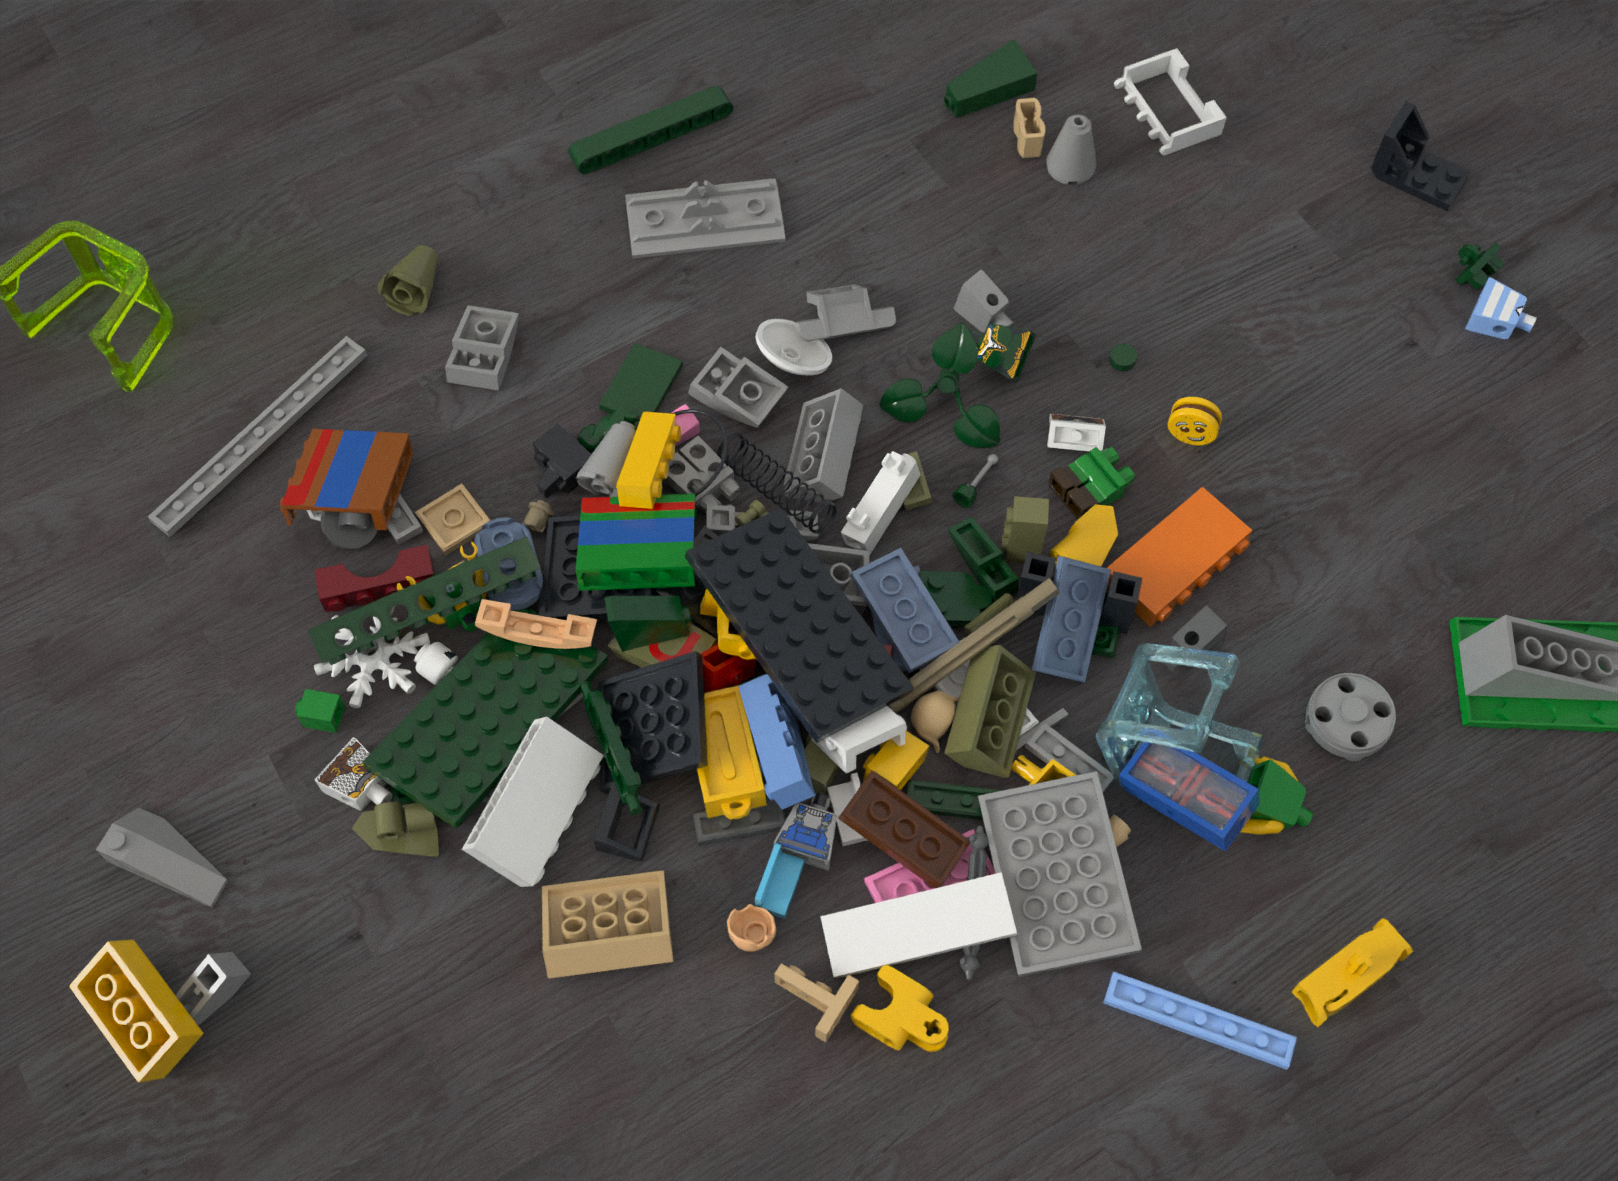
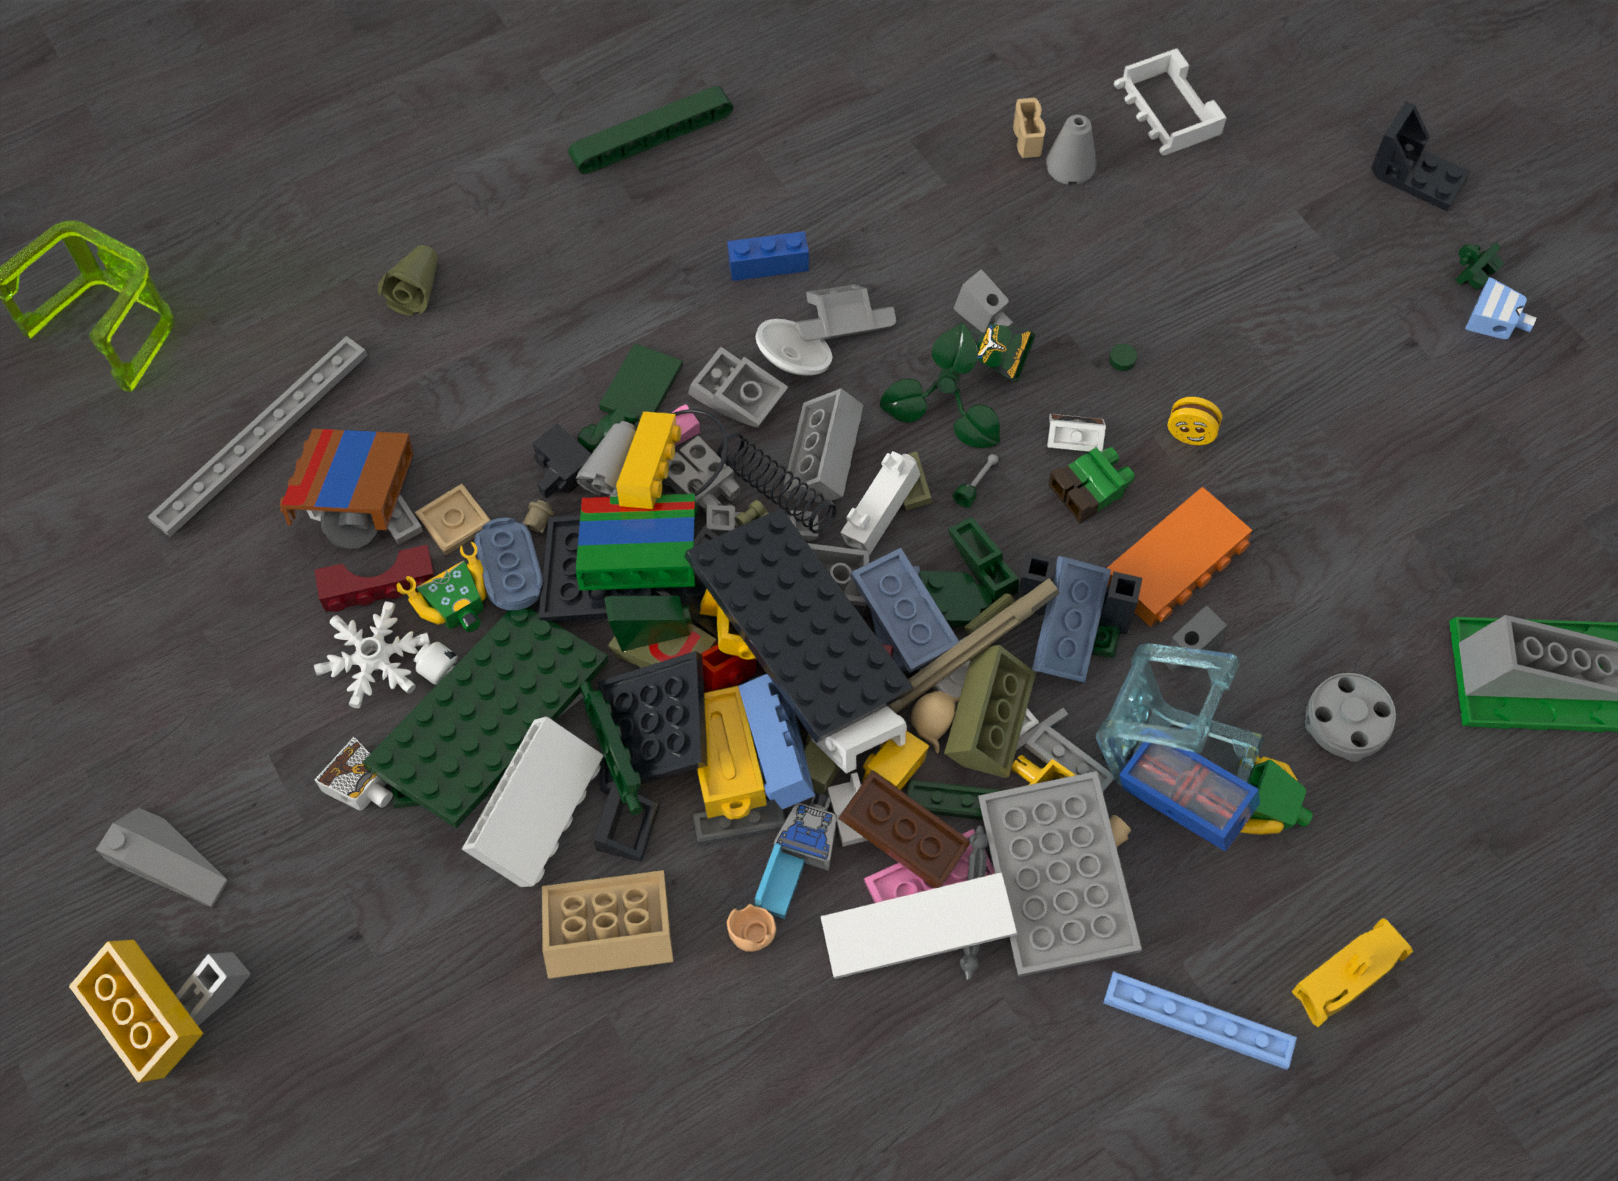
green brick [295,689,346,733] -> none
dark green brick [307,536,541,665] -> none
olive panel [352,802,440,857] -> none
light grey slope [445,305,519,391] -> none
light nougat slope [475,599,597,649] -> none
light grey hinge [625,178,786,259] -> none
tan bracket [774,964,859,1043] -> none
yellow piece [850,965,949,1052] -> none
dark green slope [944,39,1037,118] -> none
olive brick [1000,496,1049,564] -> none
yellow panel [1049,504,1118,567] -> none
none -> blue brick [727,231,809,281]

